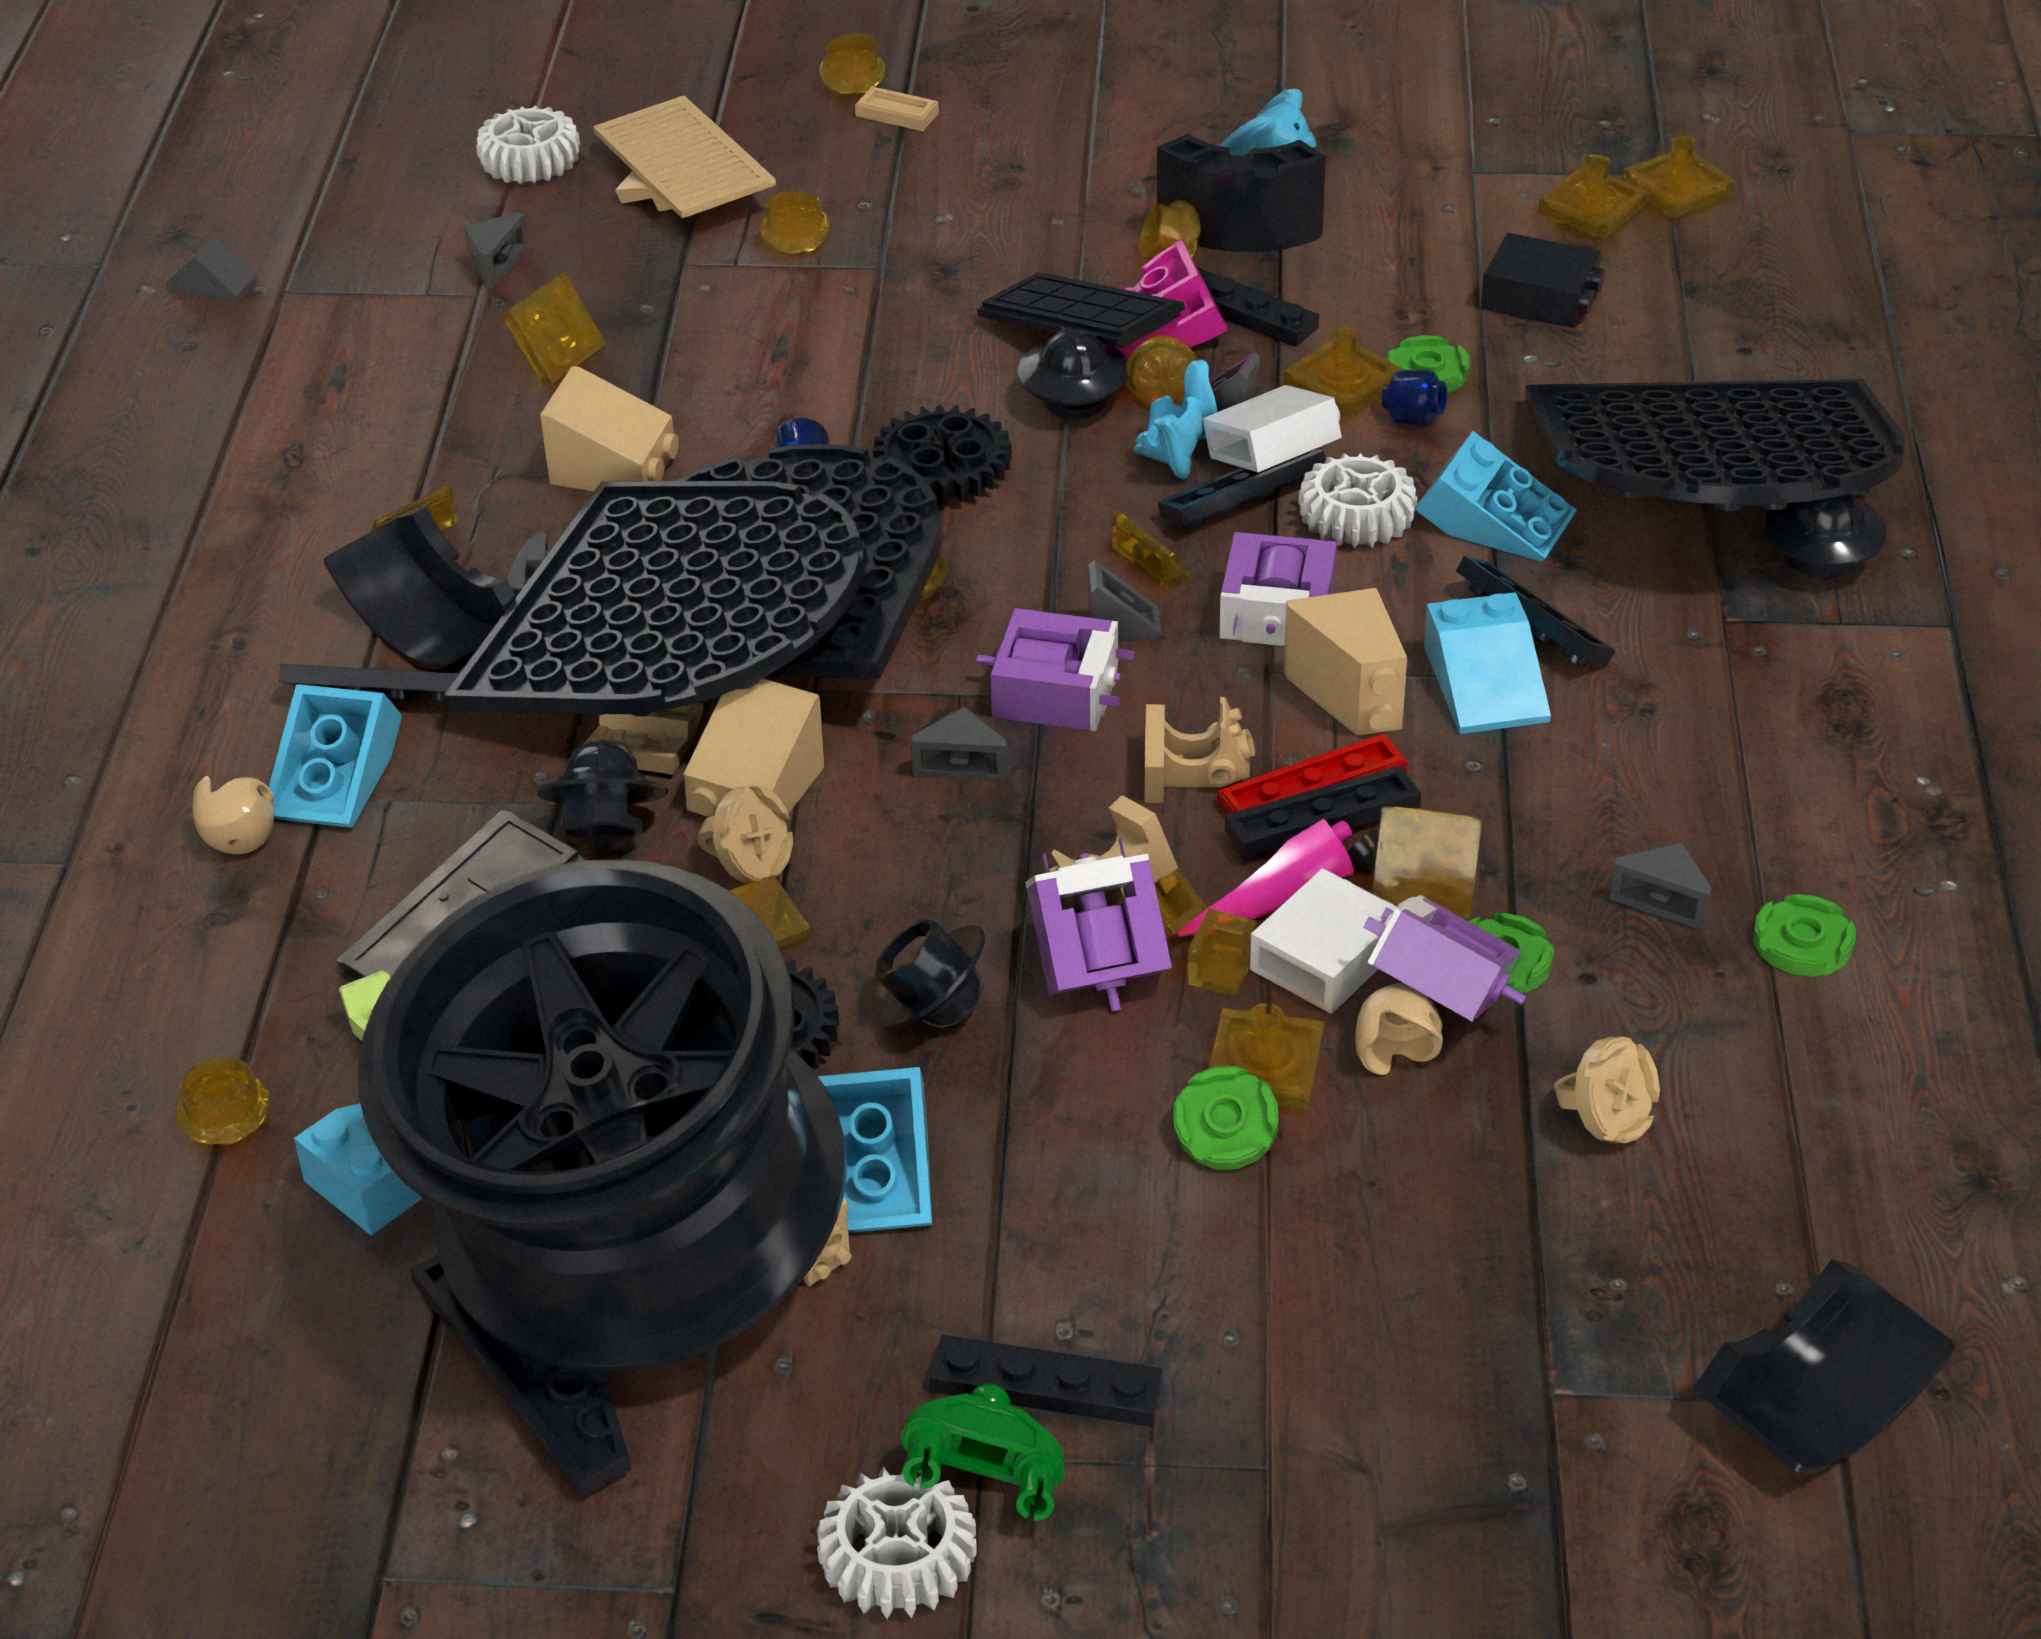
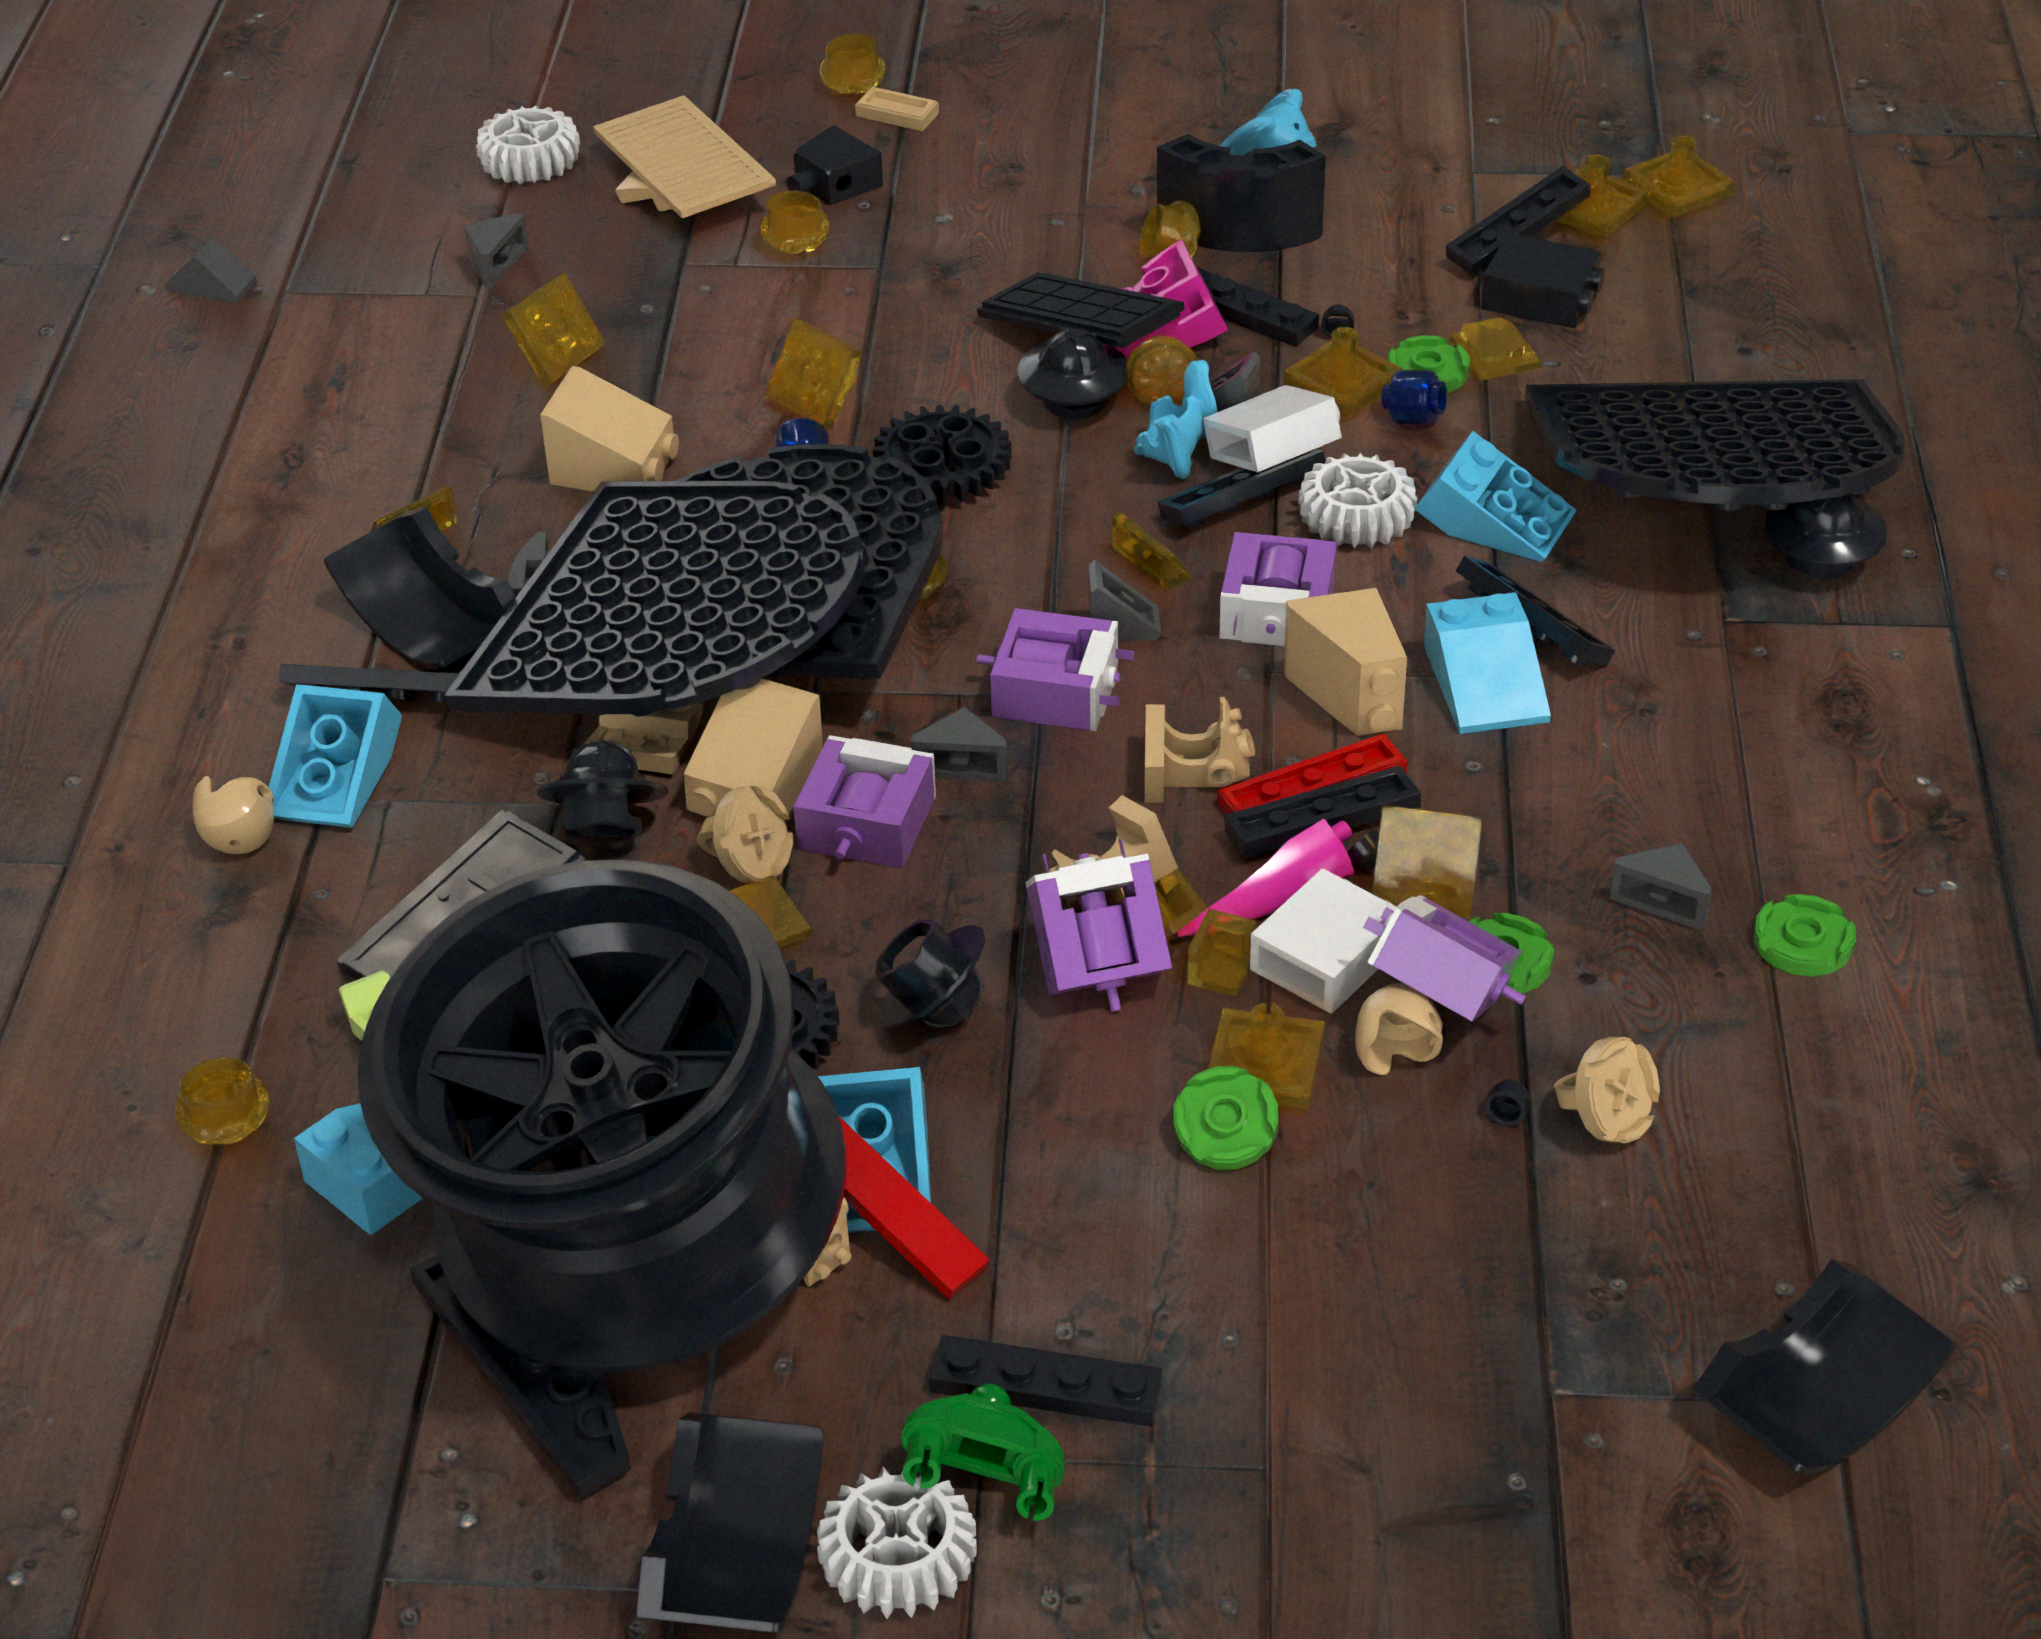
none -> black panel [636,1412,825,1632]
none -> clear yellow plate [765,318,863,430]
none -> black torso [786,125,883,204]
none -> medium lavender piece [793,735,936,869]
none -> red tile [838,1116,990,1300]
none -> black hinge [1321,304,1355,340]
none -> black plate [1446,166,1591,276]
none -> clear yellow piece [1450,317,1542,381]
none -> black hinge [1485,1080,1530,1127]

